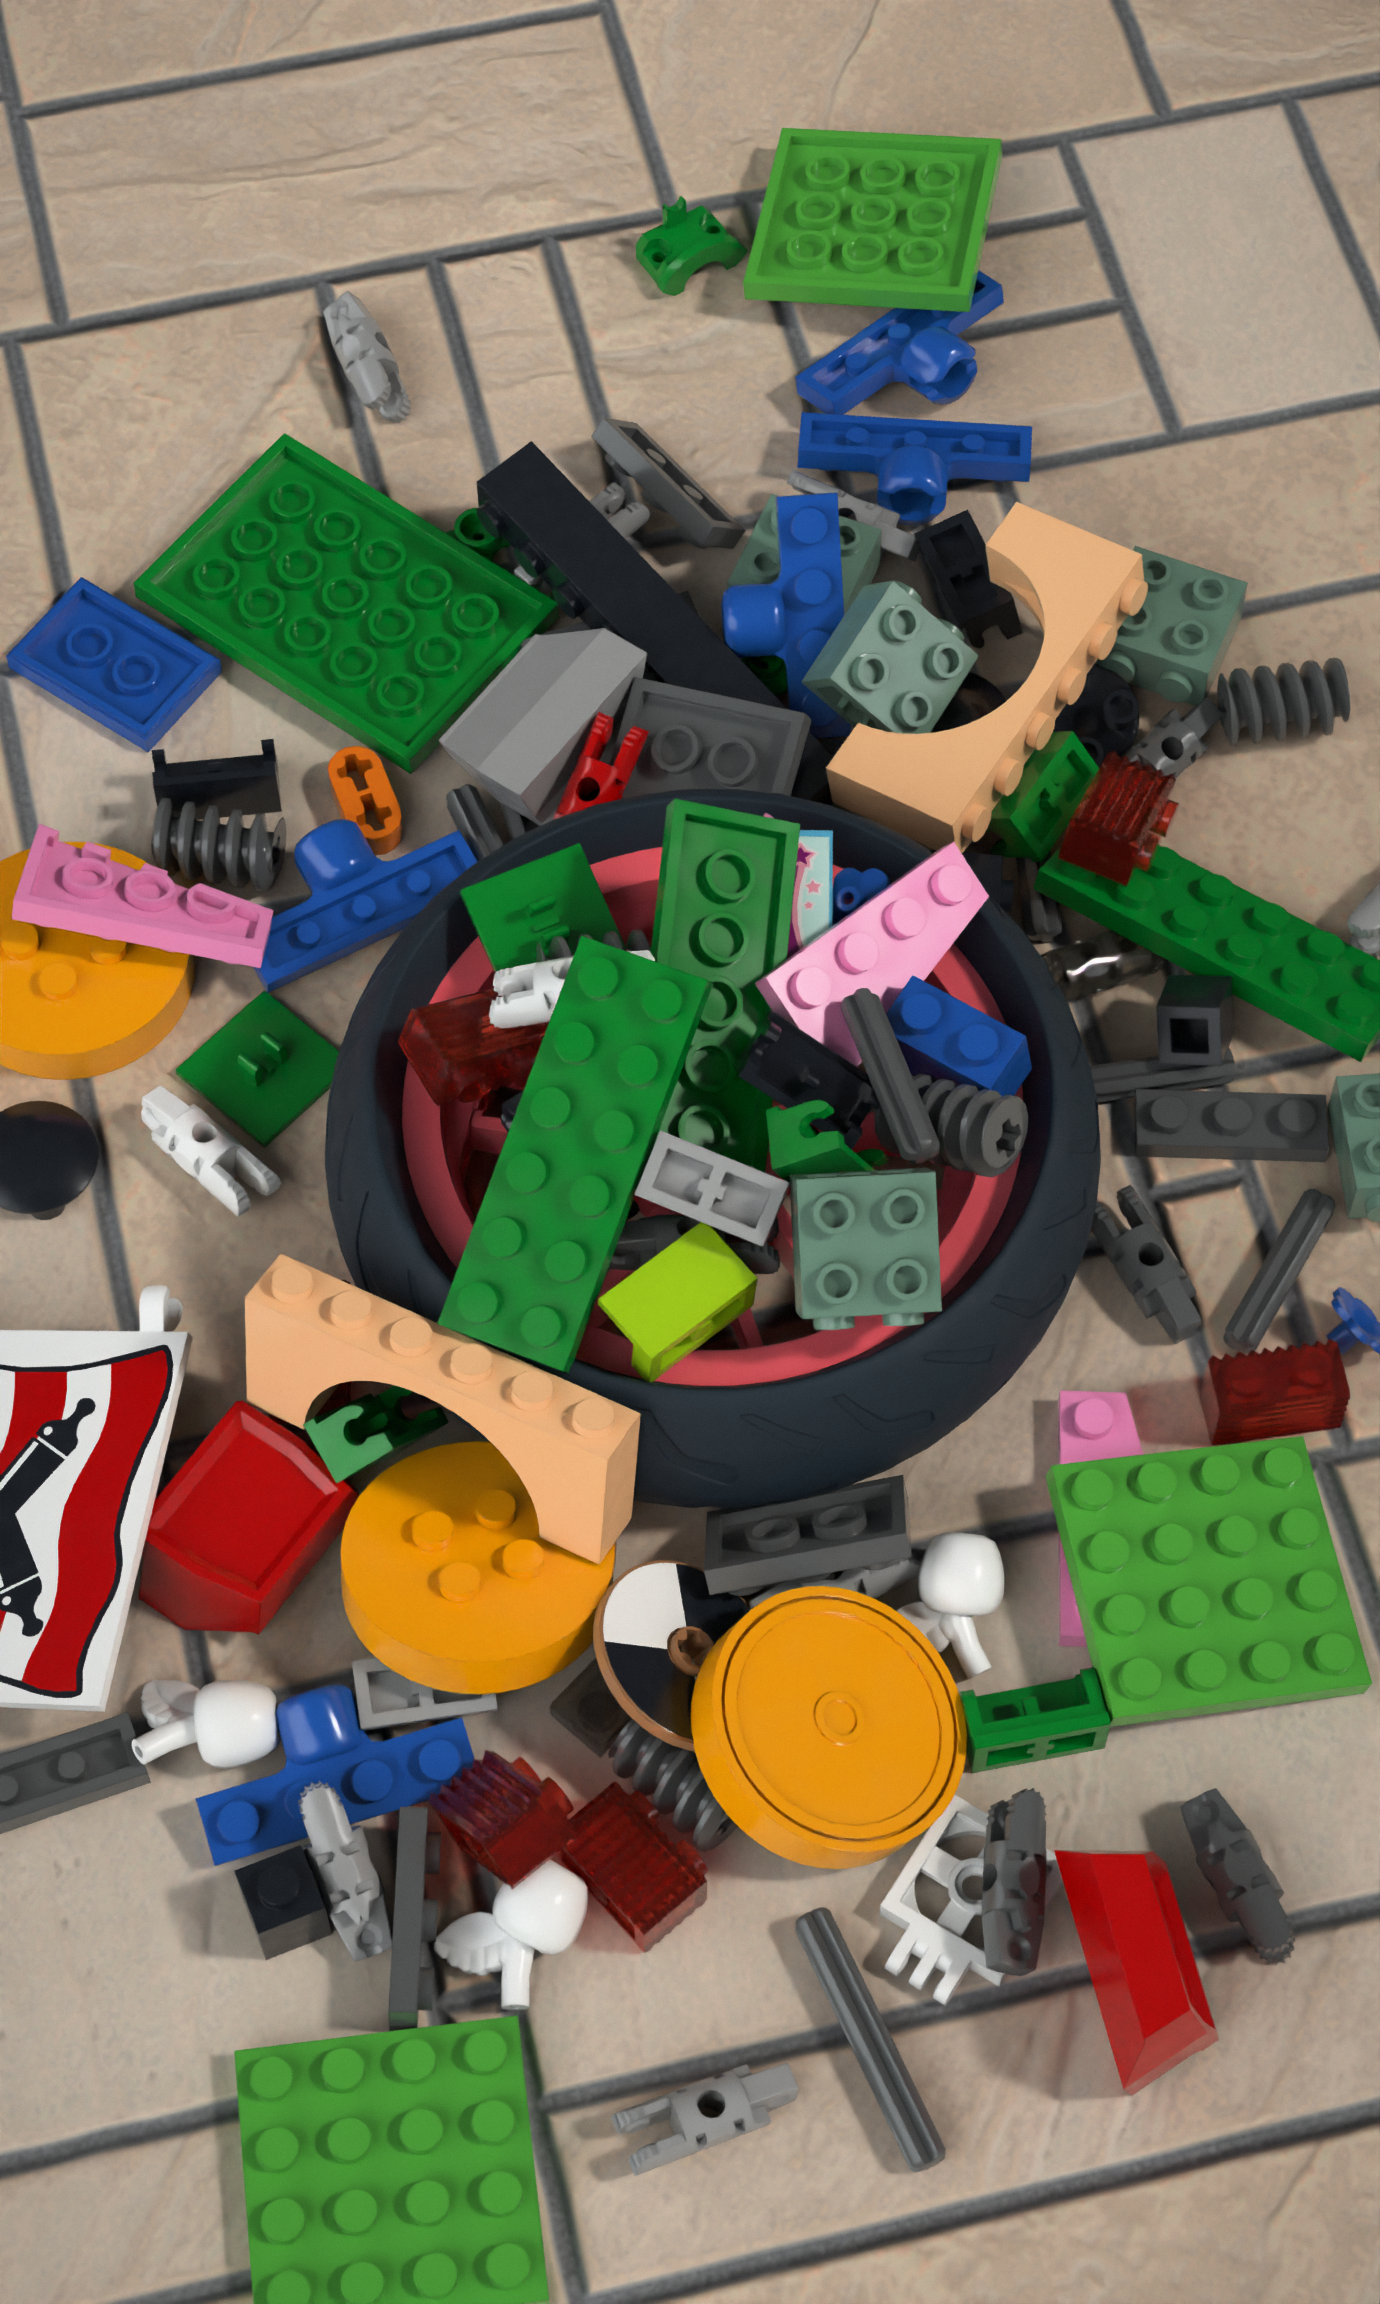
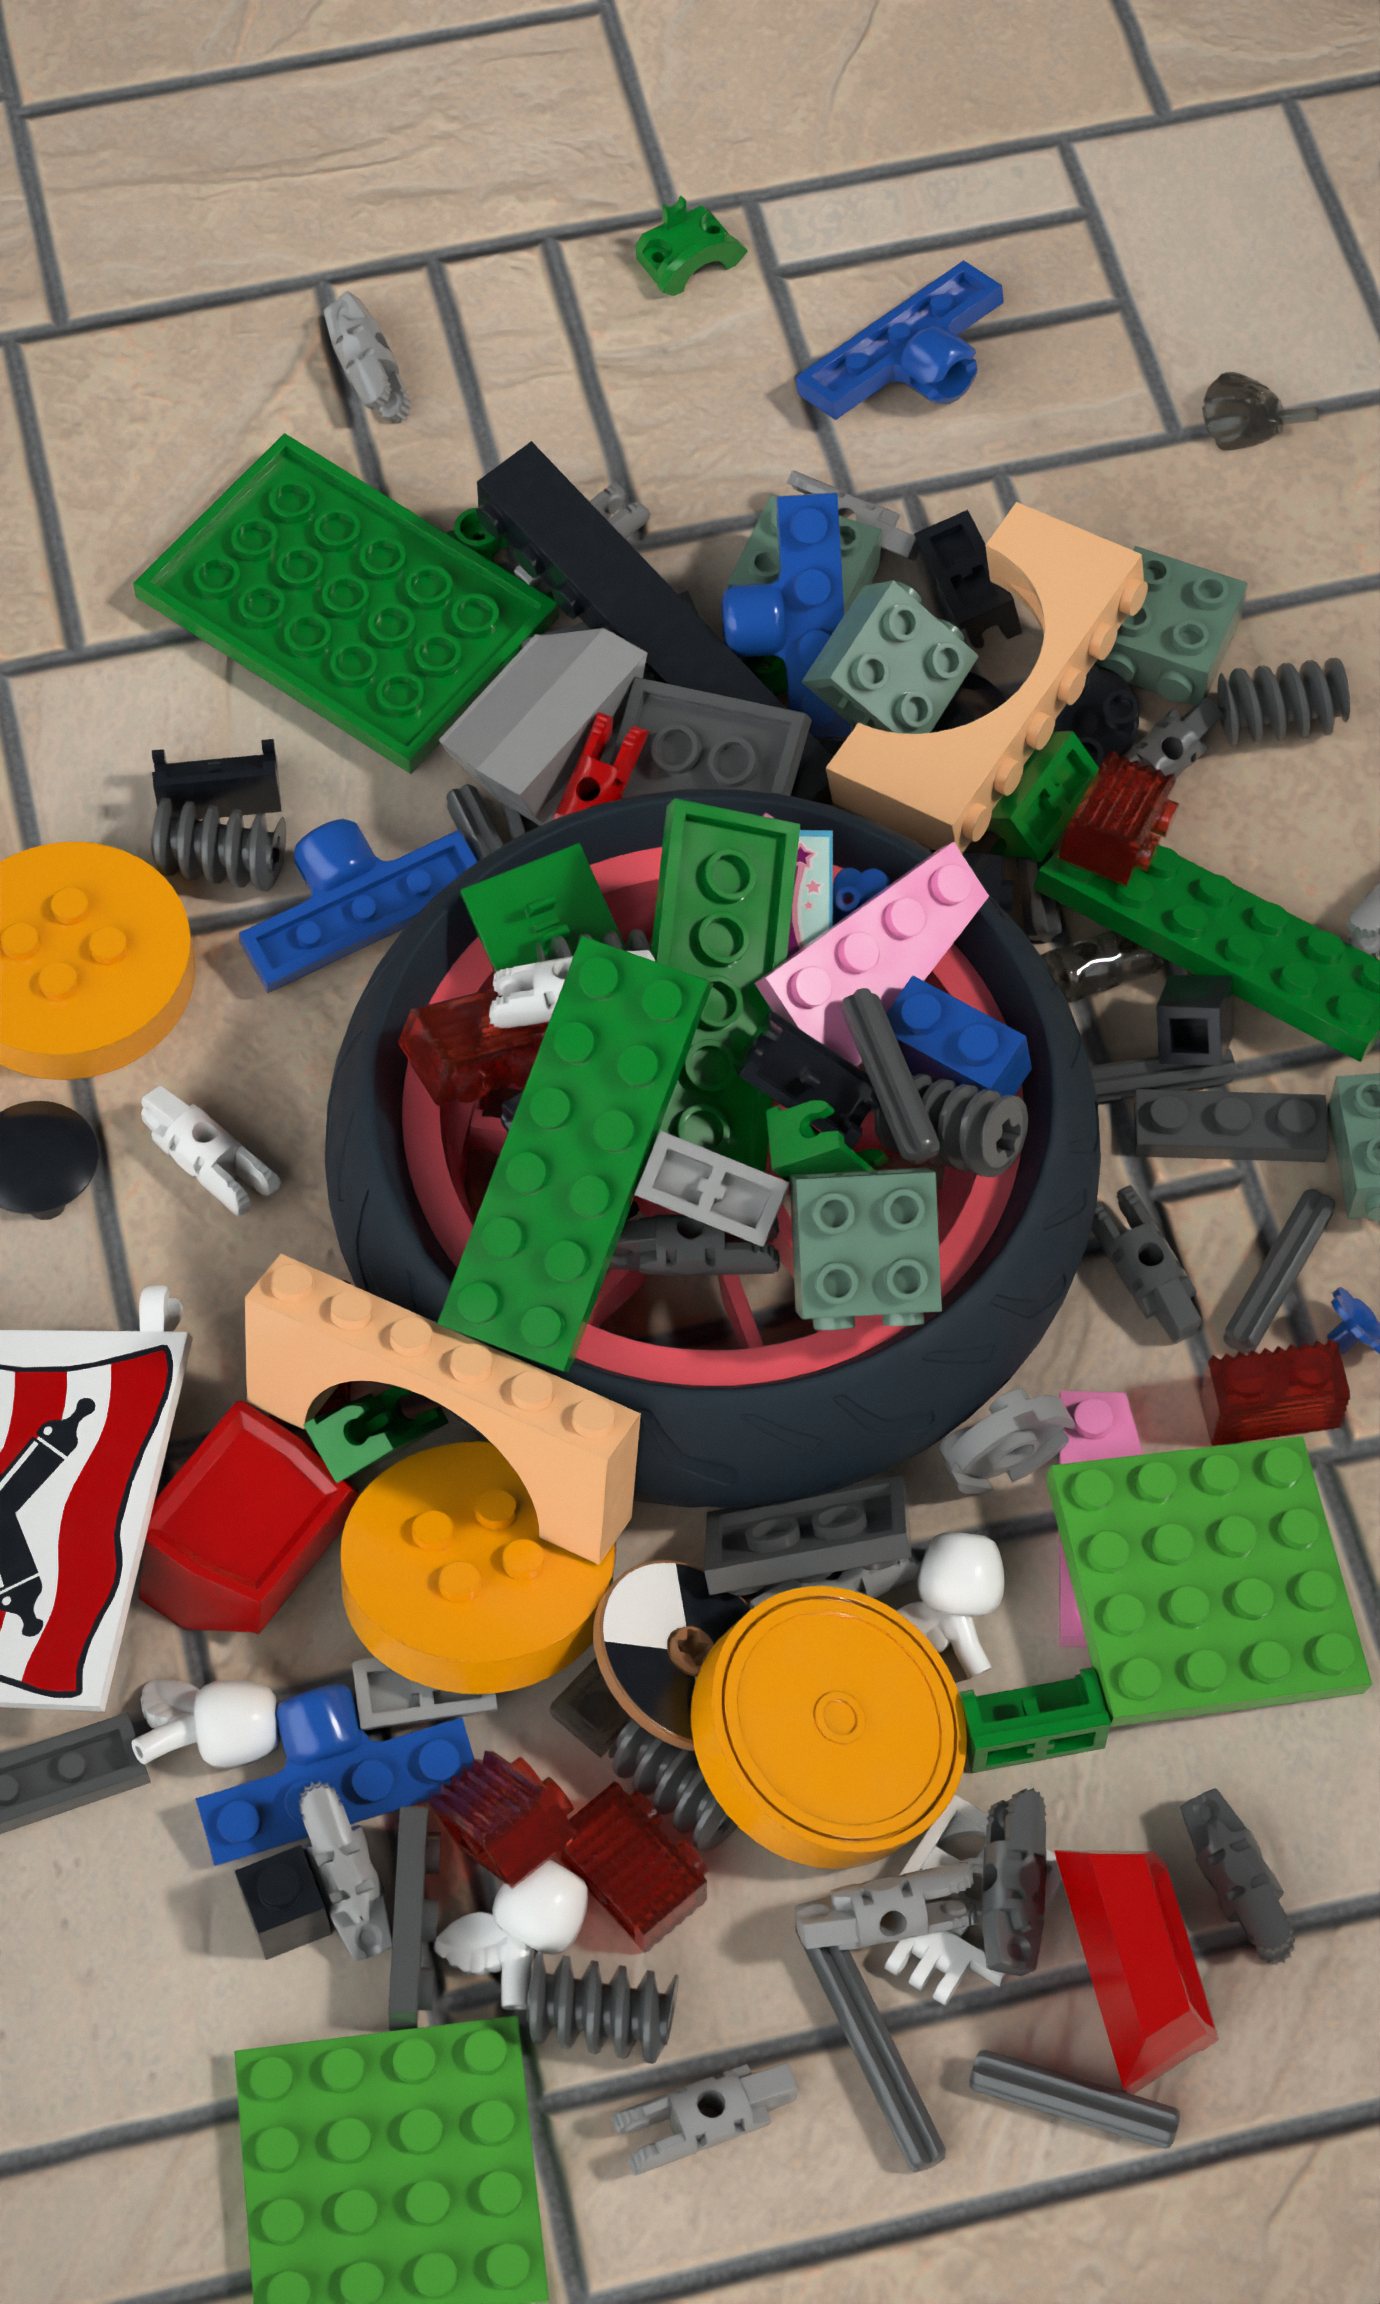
blue tile [6,577,222,752] -> none
bright pink wing [12,824,274,968] -> none
green piece [175,990,339,1148] -> none
orange beam [328,746,403,856] -> none
dark grey plate [591,418,746,549] -> none
lime panel [598,1222,758,1382] -> none
bright green plate [743,128,1002,312] -> none
blue plate [797,412,1032,526] -> none
none -> dark grey piece [526,1951,679,2064]
none -> light grey hinge [795,1862,978,1950]
none -> light grey plate [939,1389,1075,1494]
none -> dark grey axle [969,2050,1180,2149]
none -> clear smoke piece [1202,372,1319,450]

